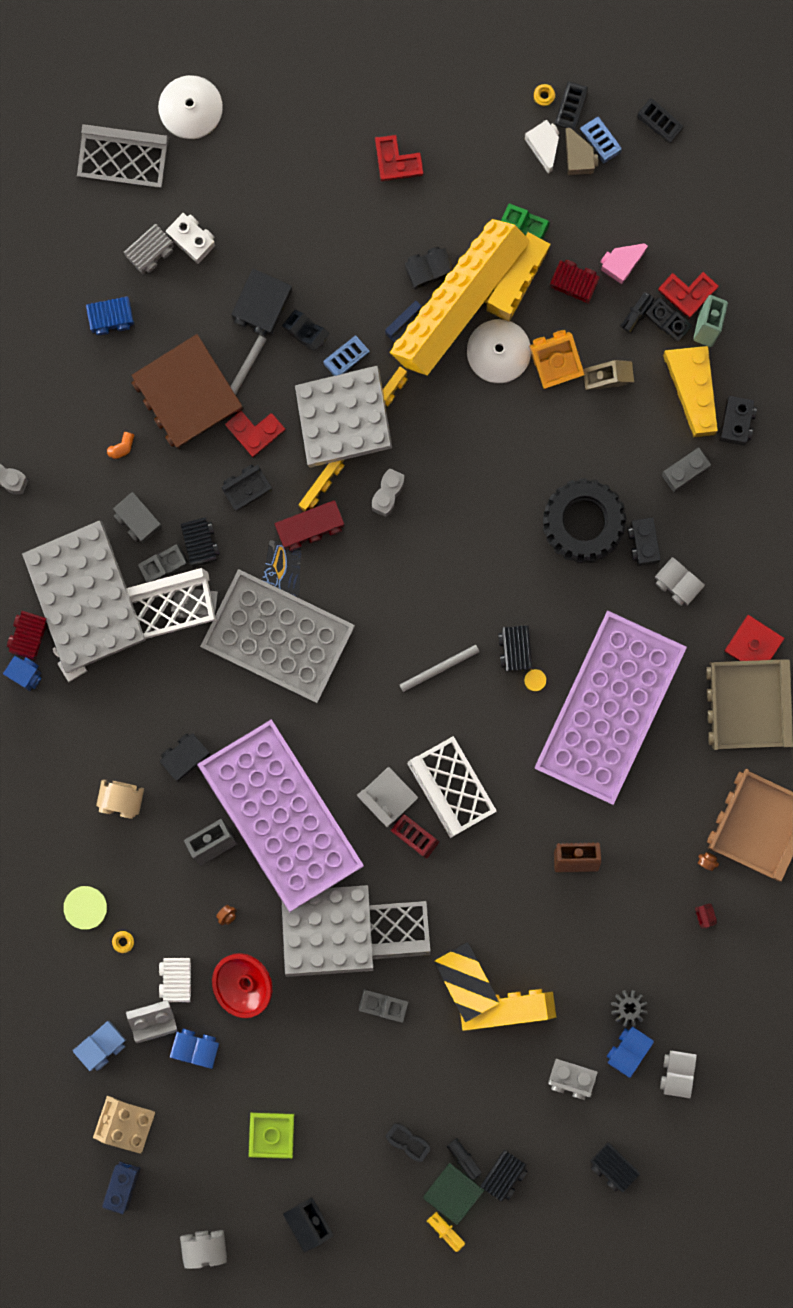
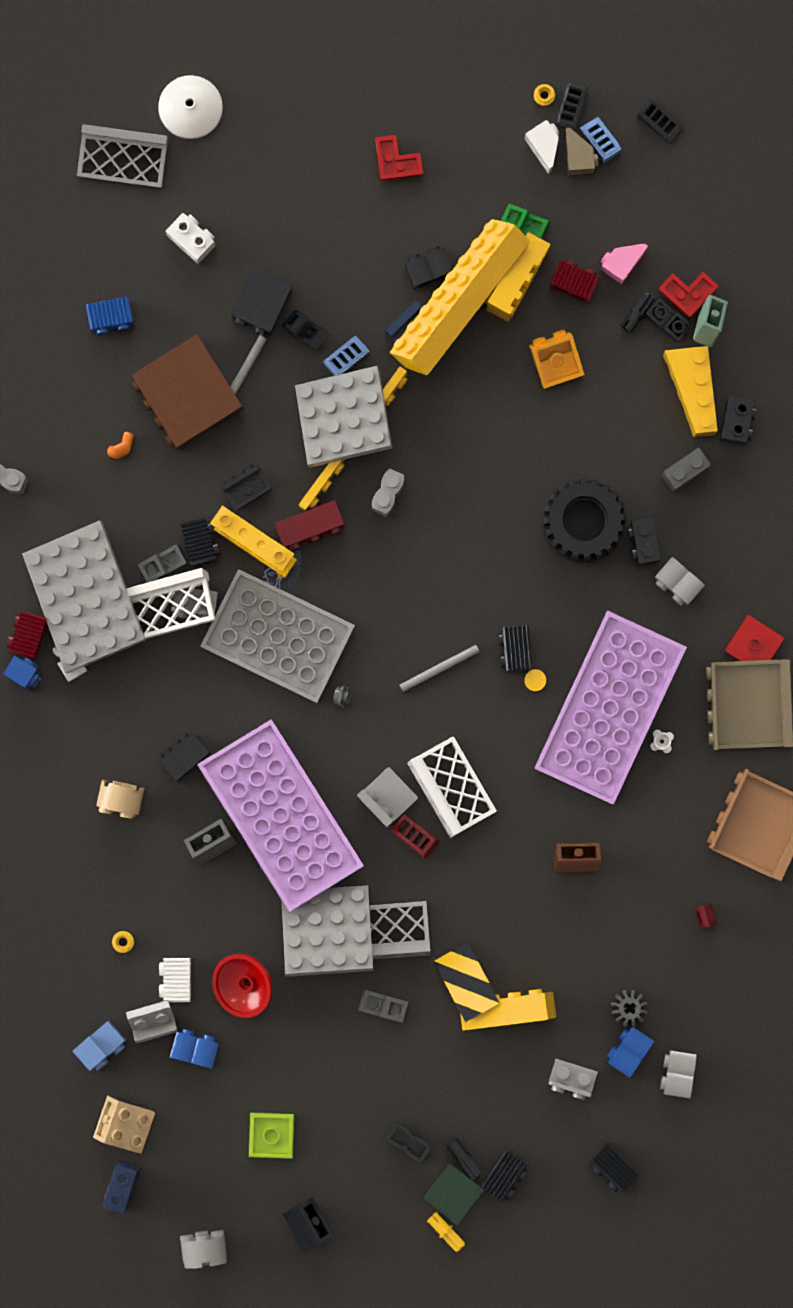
yellowish green tile [64,886,107,929] -> none
dark grey brick [113,492,162,544] -> none
light grey brick [124,224,174,274] -> none
dark orange plate [216,905,237,925] -> none
red plate [225,411,285,458] -> none
white dish [467,319,531,383] -> none
dark tan slope [583,360,634,390] -> none
dark orange plate [698,852,719,871] -> none
none -> yellow fence [210,506,297,578]
none -> dark grey plate [333,685,351,708]
none -> white plate [650,730,674,753]

